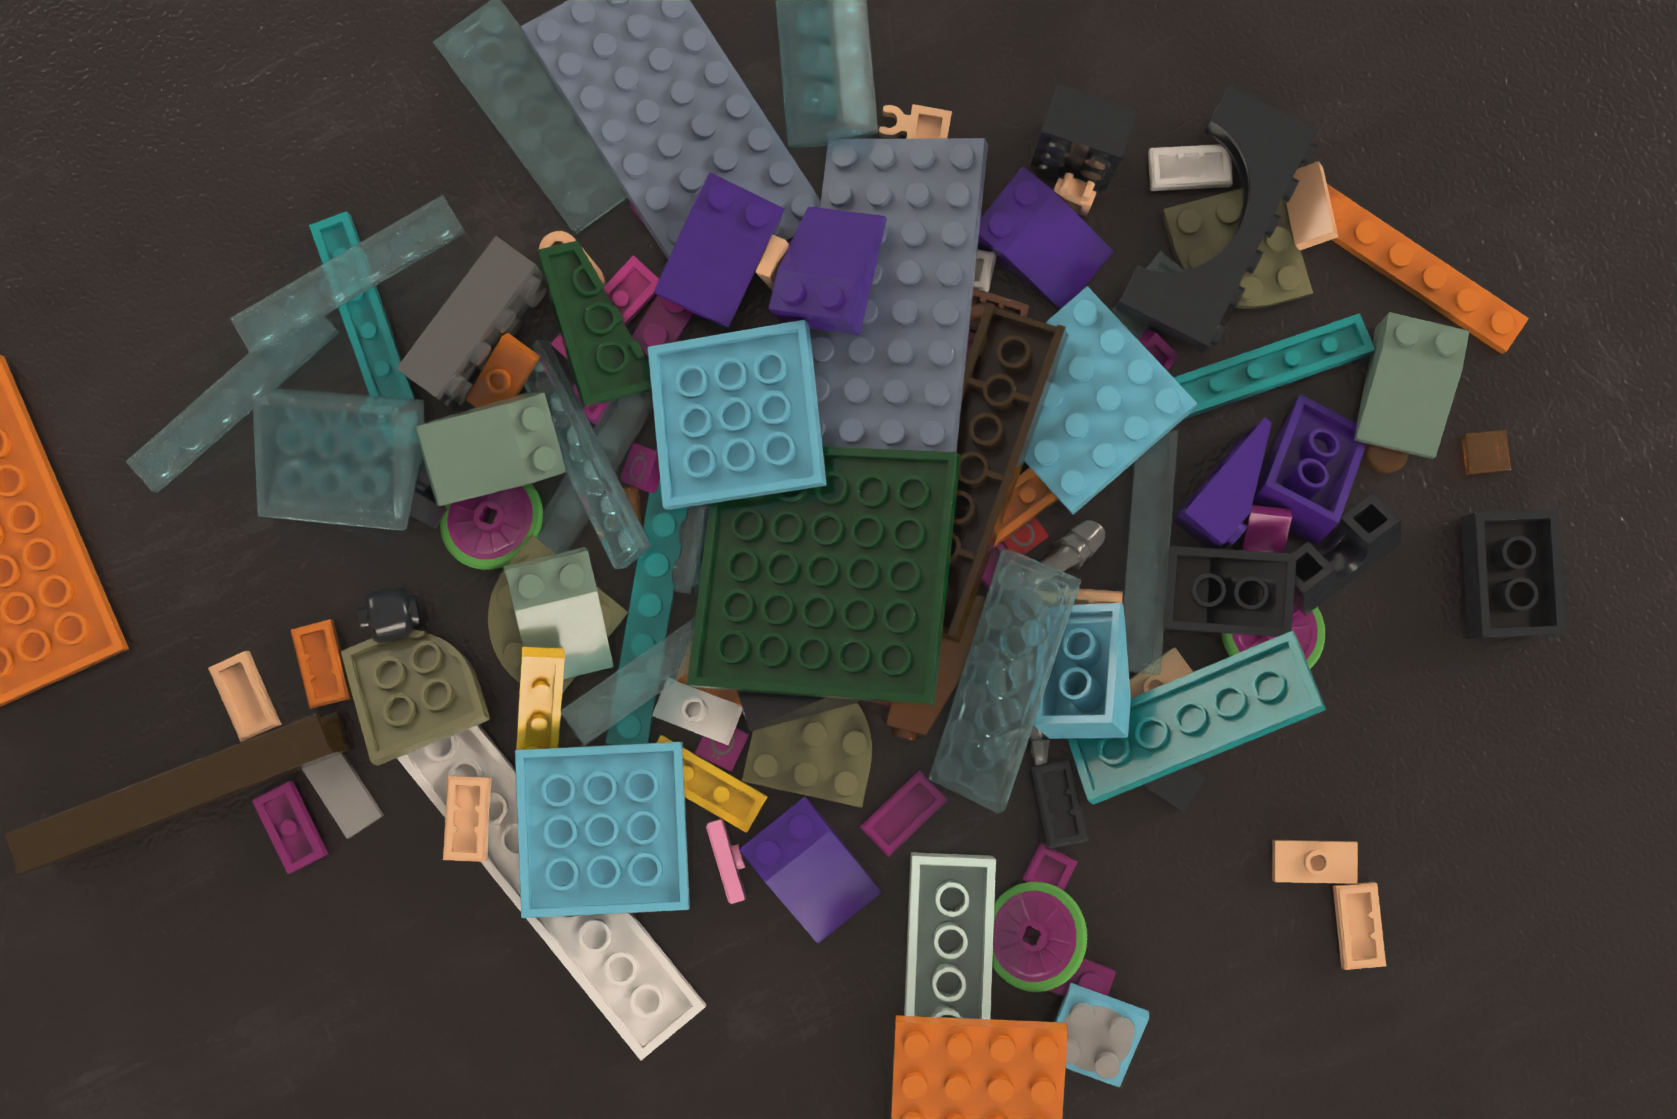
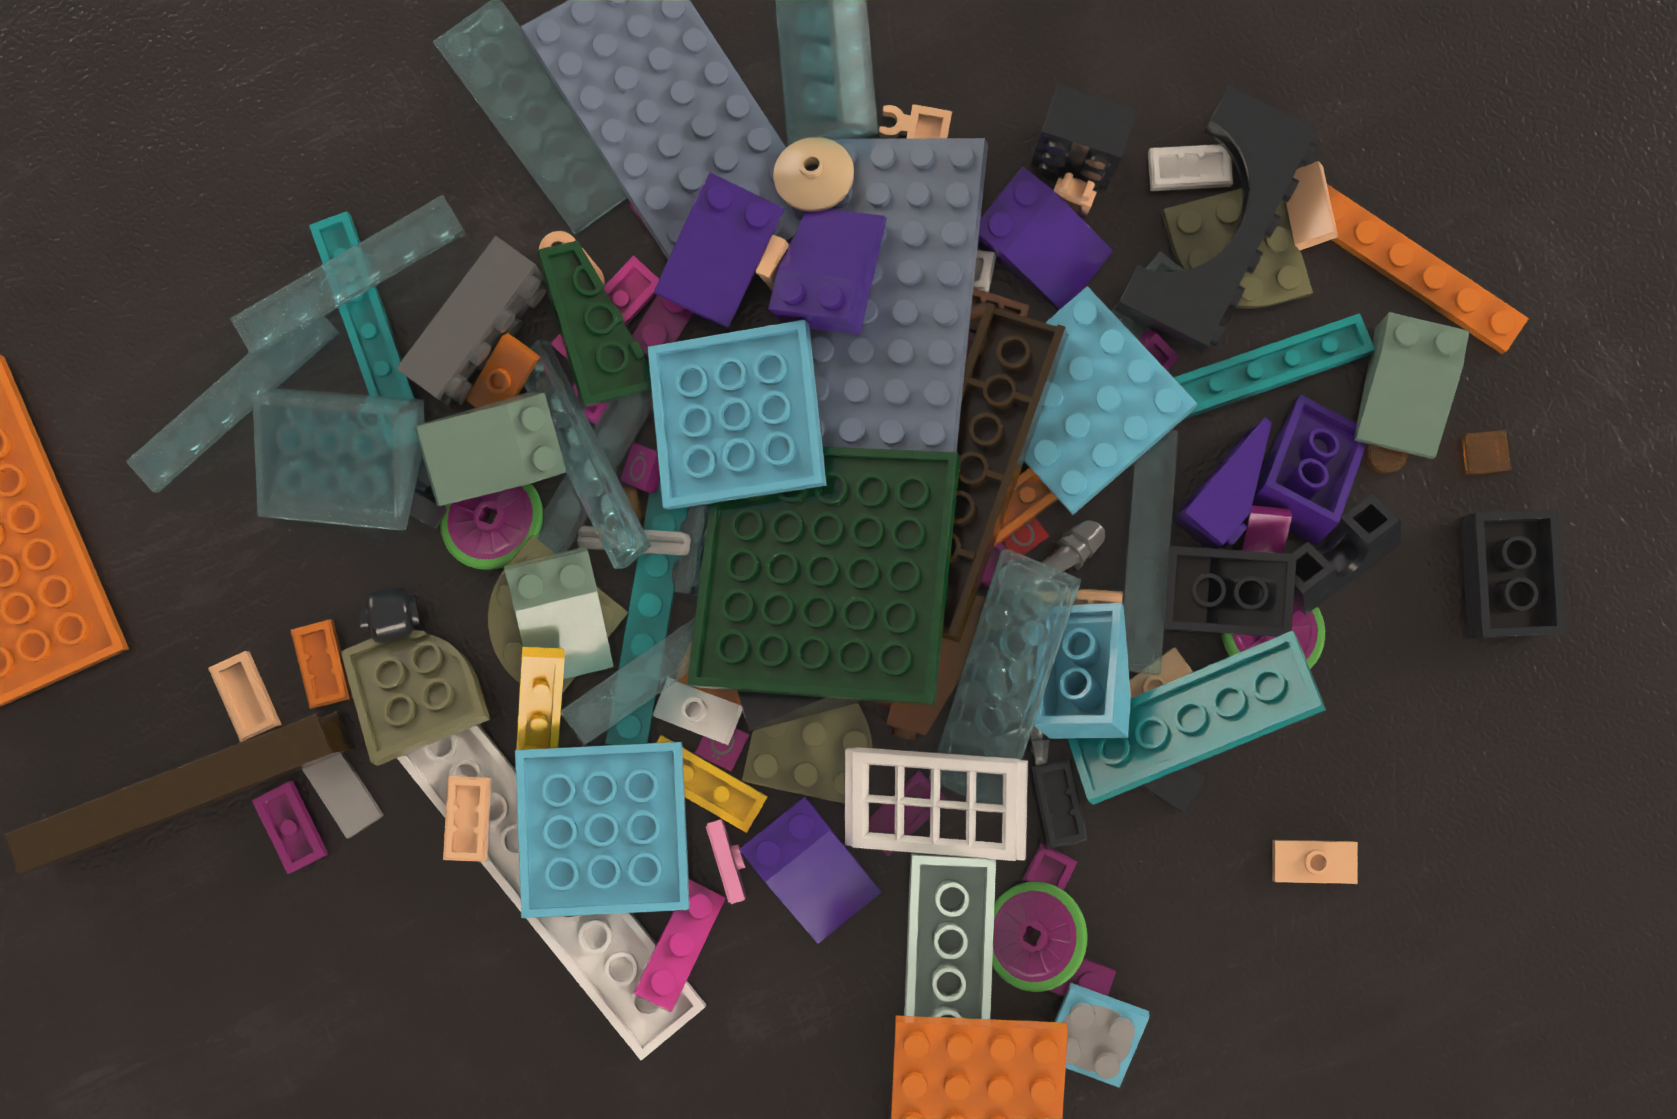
light nougat plate [1333,882,1386,970] -> none
none -> light grey axle [577,526,691,556]
none -> dark pink plate [633,879,726,1012]
none -> tan dish [773,137,854,212]
none -> white piece [845,747,1028,861]

